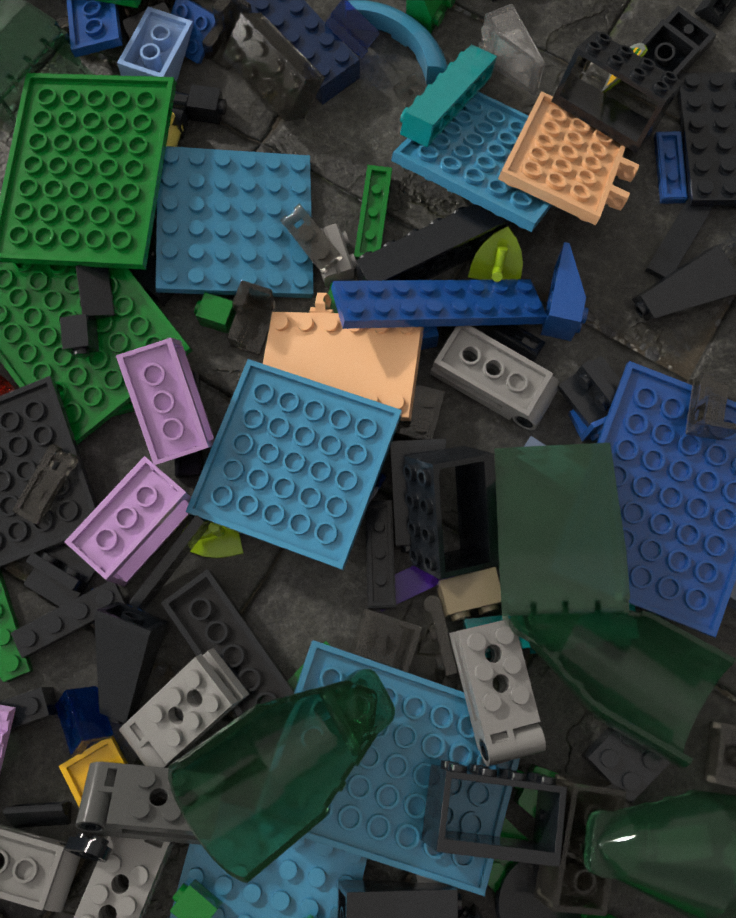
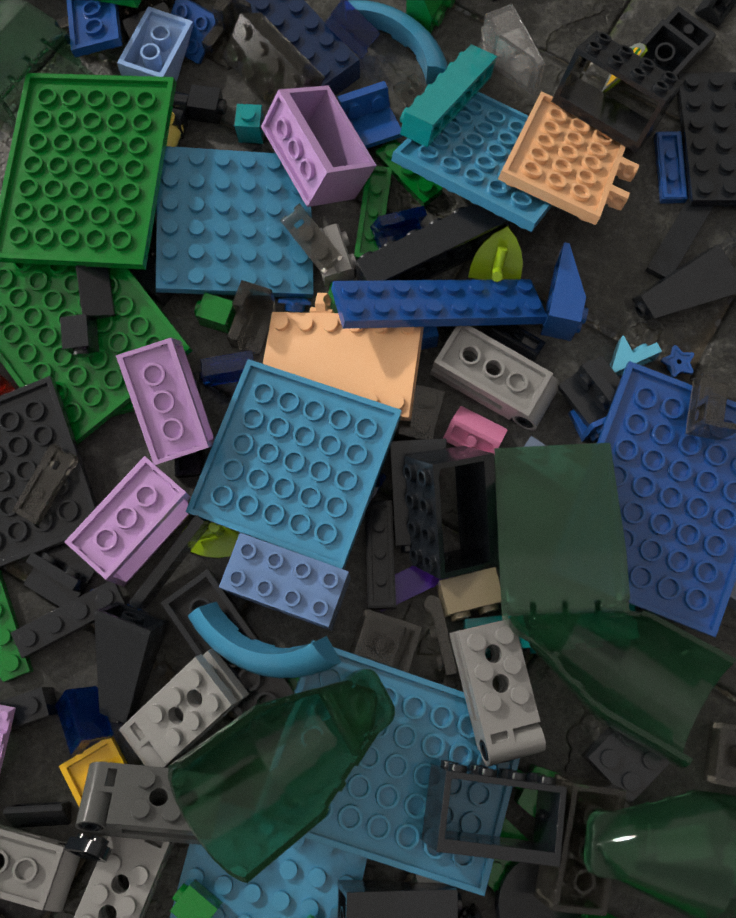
none -> dark azure brick [188,602,342,678]
none -> clear blue panel [200,350,254,387]
none -> medium blue hose [219,533,351,631]
none -> teal brick [234,104,264,144]
none -> lavender hose [261,85,377,207]
none -> blue plate [278,297,311,312]
none -> blue bracket [337,81,402,149]
none -> clear blue panel [370,206,427,249]
none -> green plate [375,139,443,208]
none -> bright pink panel [443,406,508,456]
none -> medium azure slope [610,335,662,376]
none -> blue plate [661,345,694,378]

